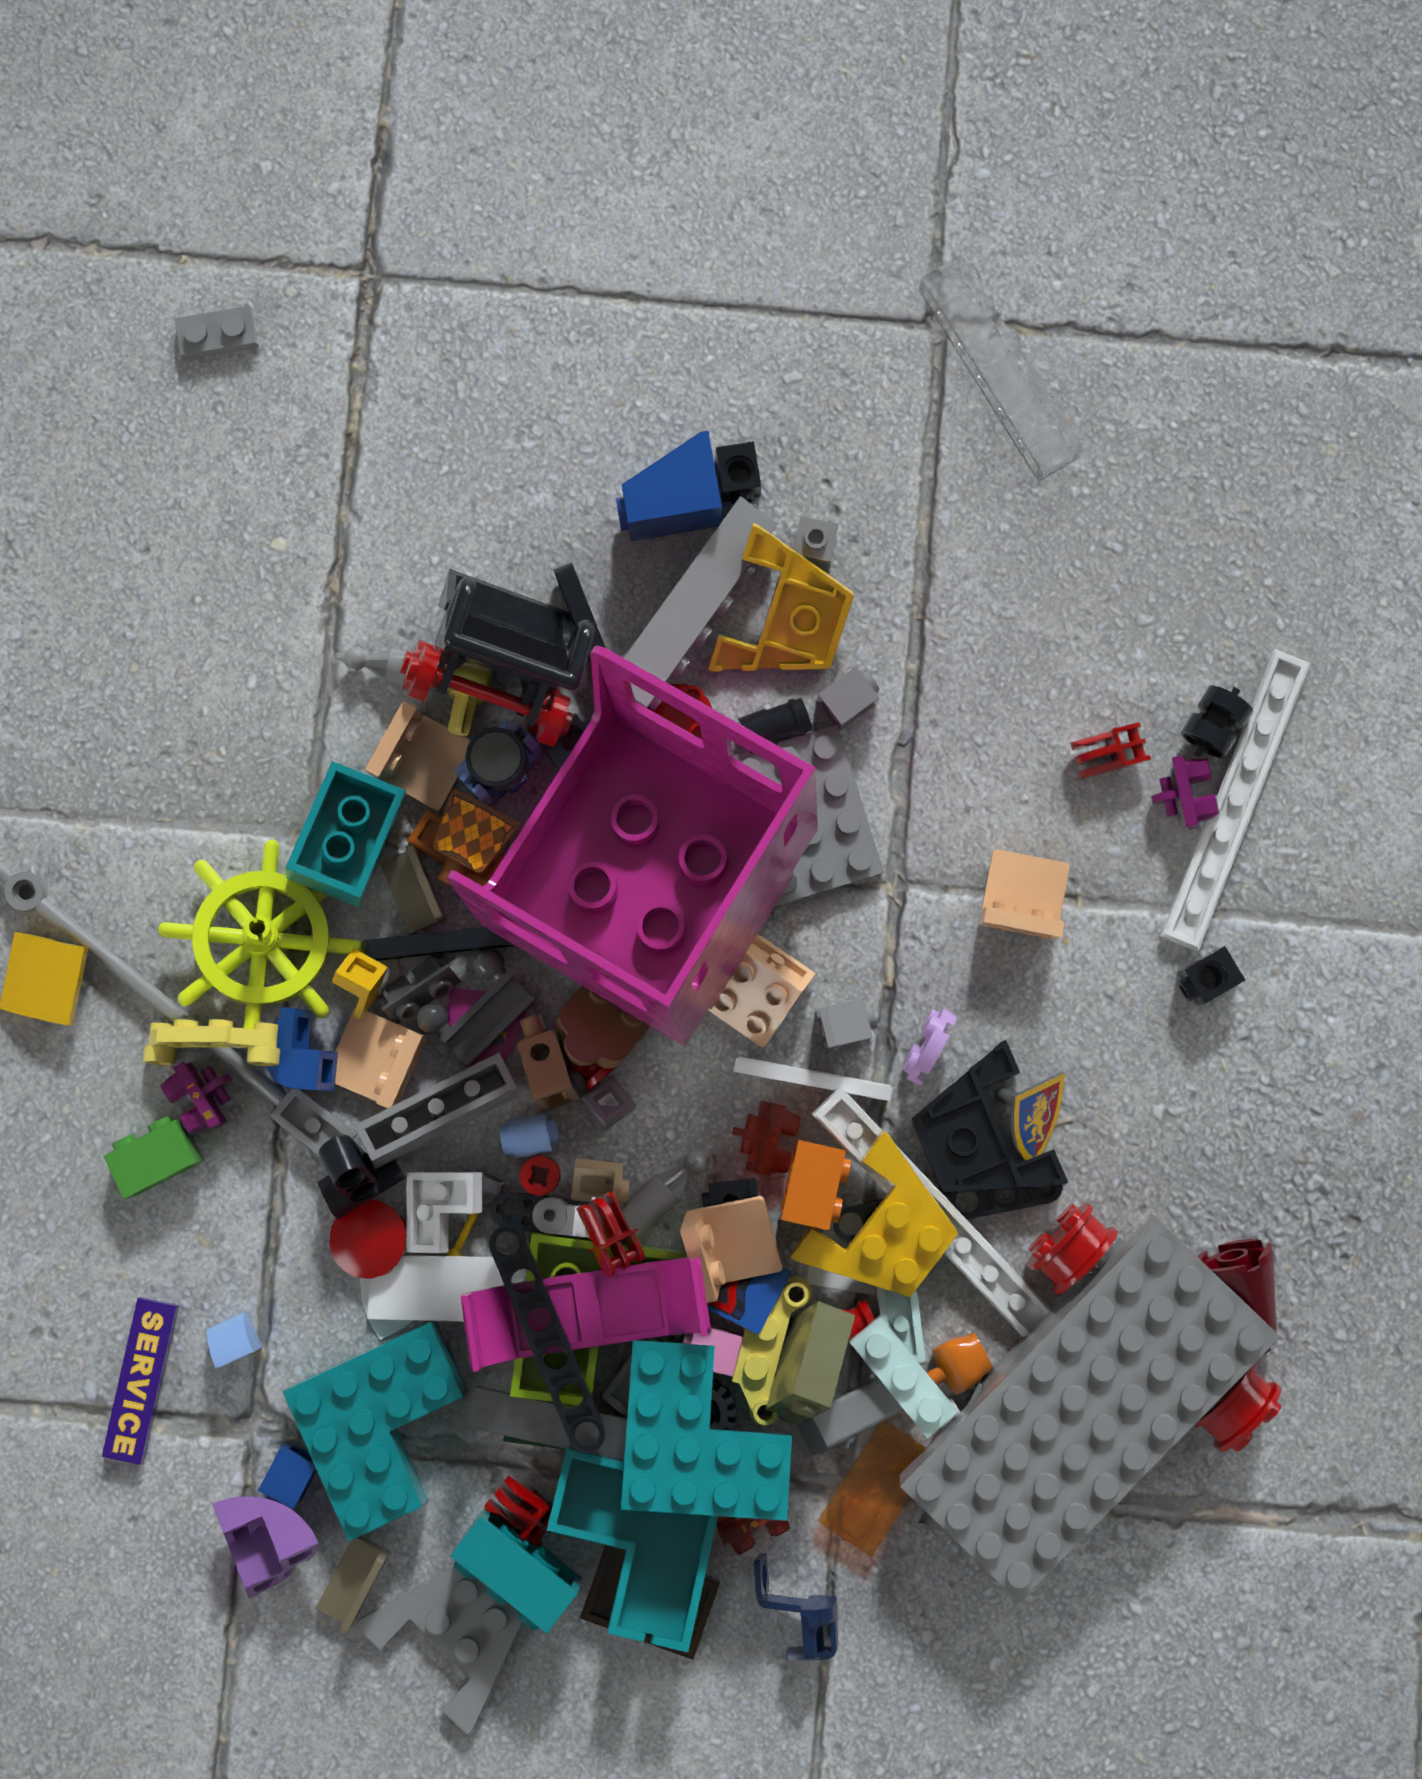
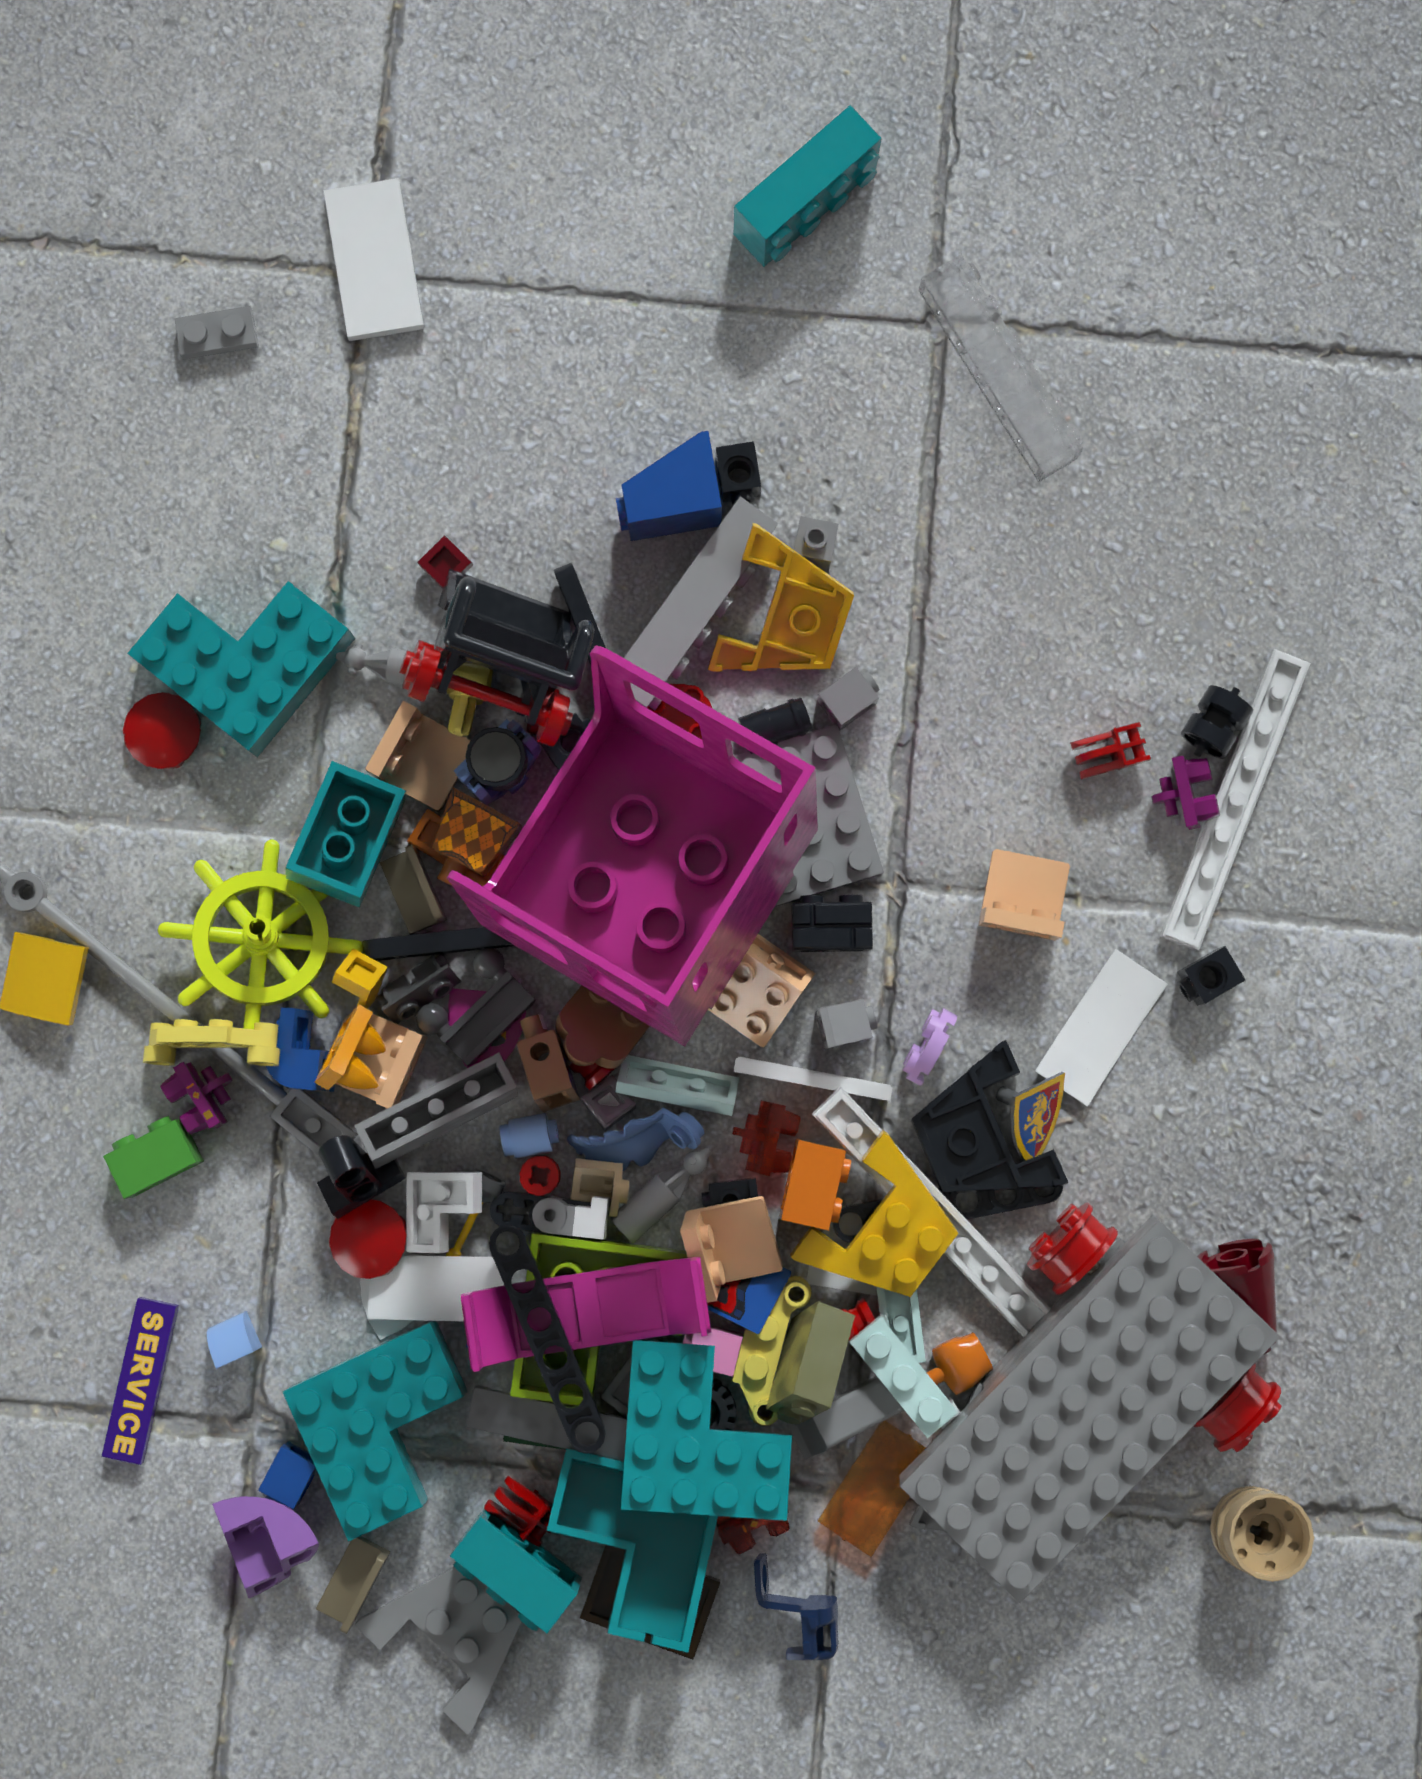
red arm [576,1191,645,1278] -> none
none -> red dish [123,692,201,769]
none -> teal brick [127,581,356,758]
none -> light orange tile [314,1004,386,1090]
none -> white tile [323,178,425,341]
none -> dark red plate [417,535,473,589]
none -> medium blue plant [567,1108,704,1171]
none -> light aqua plate [615,1055,739,1116]
none -> teal brick [733,105,882,267]
none -> black brick [791,895,873,952]
none -> white sticker [1035,949,1168,1107]
none -> tan wheel [1210,1485,1314,1582]

